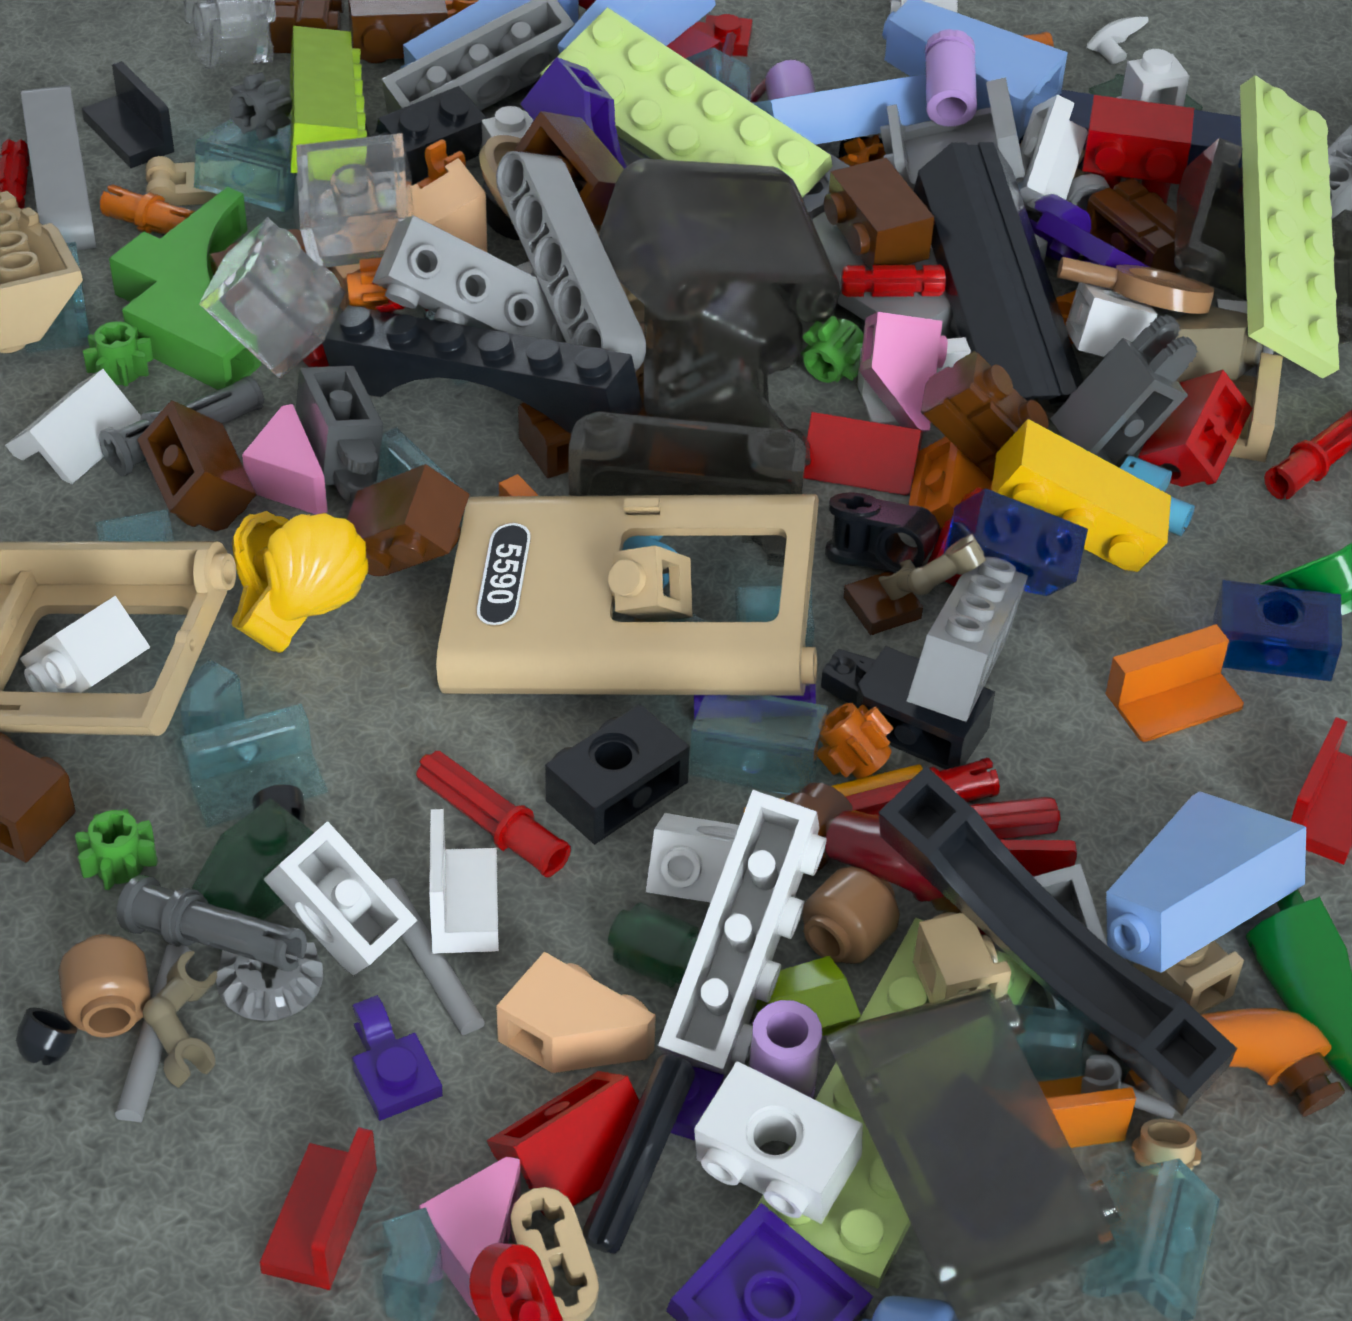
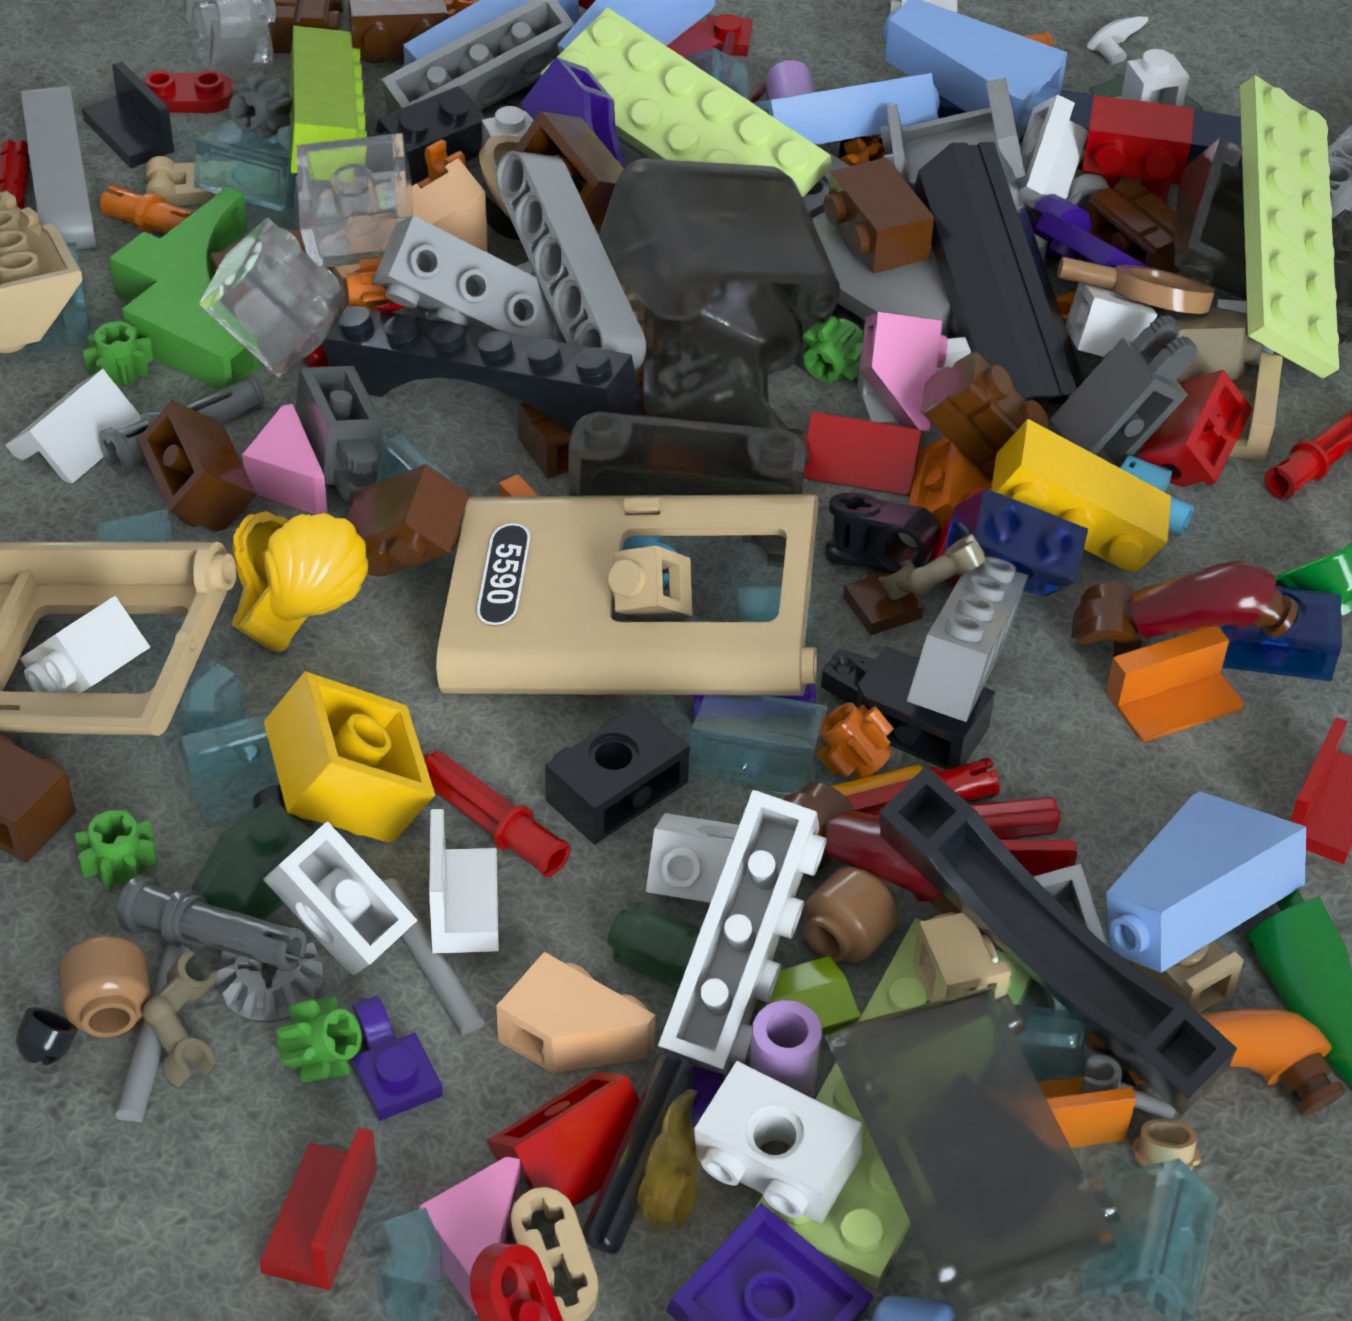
red axle [841,265,946,297] -> none
lavender piece [925,29,977,126] -> none
none -> red plate [141,70,234,113]
none -> yellow brick [264,671,435,843]
none -> bright green gear [276,996,362,1084]
none -> clear yellow plate [637,1089,701,1230]
none -> dark red piece [1071,560,1298,657]

